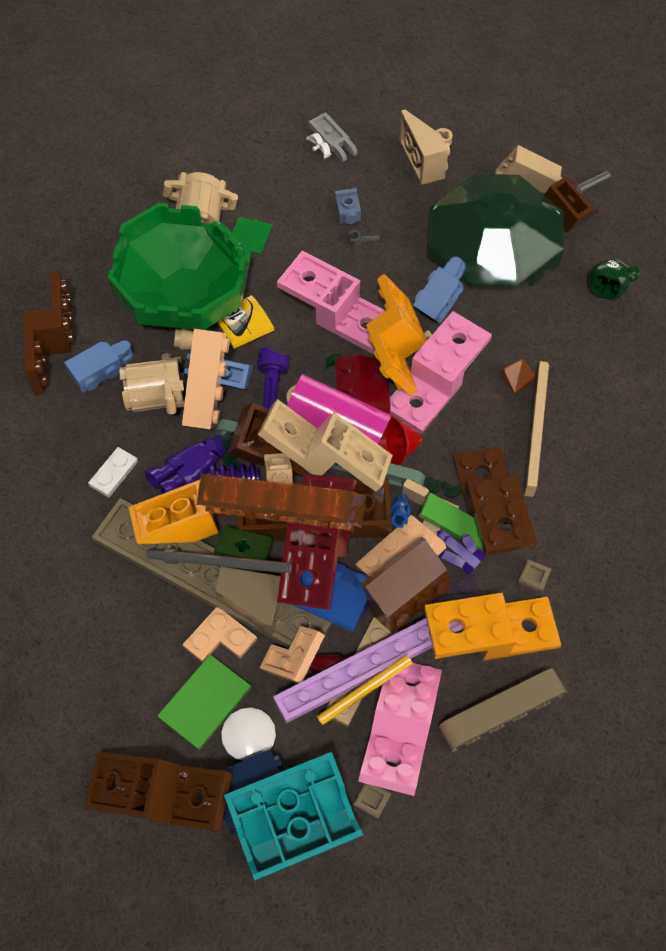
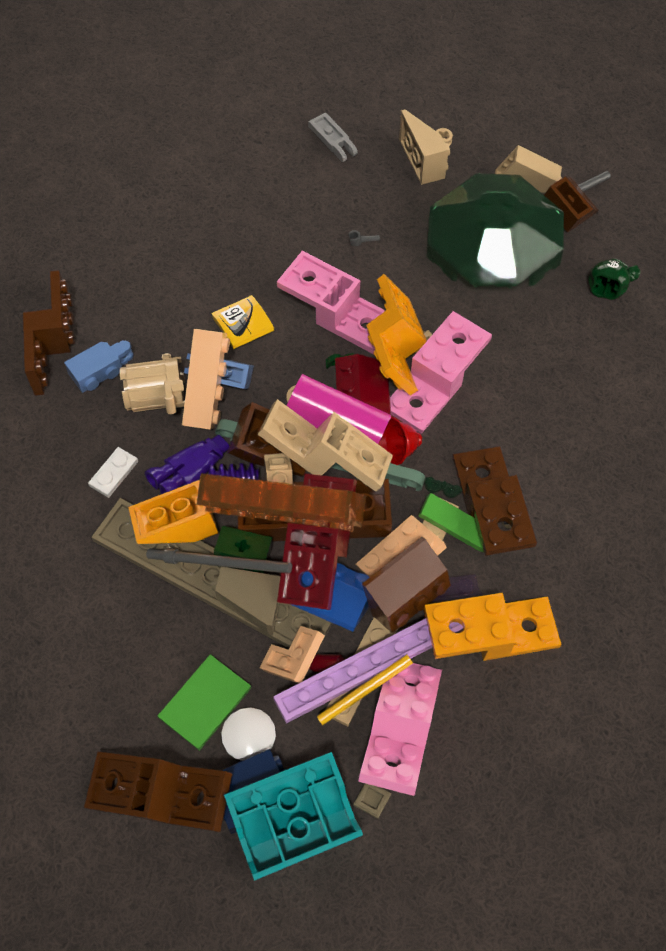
green windscreen [108,203,251,330] -> none
tan container [163,172,238,224] -> none
tan cone [174,328,194,351] -> none
light nougat plate [183,607,257,663] -> none
clear green piece [221,431,240,469] -> none
green piece [232,217,273,255] -> none
dark purple piece [257,347,290,410] -> none
white piece [306,133,331,159] -> none
sand blue brick [335,188,361,224] -> none
blue pin [391,494,411,528] -> none
tan tile [402,479,429,506] -> none
medium blue hinge [413,256,466,323] -> none
dark purple rock [437,530,485,575] -> none
dark tan beam [439,668,567,752] -> none
dark orange slope [501,359,536,394] -> none
dark tan tile [518,559,551,593] -> none
tan tile [524,361,549,497] -> none

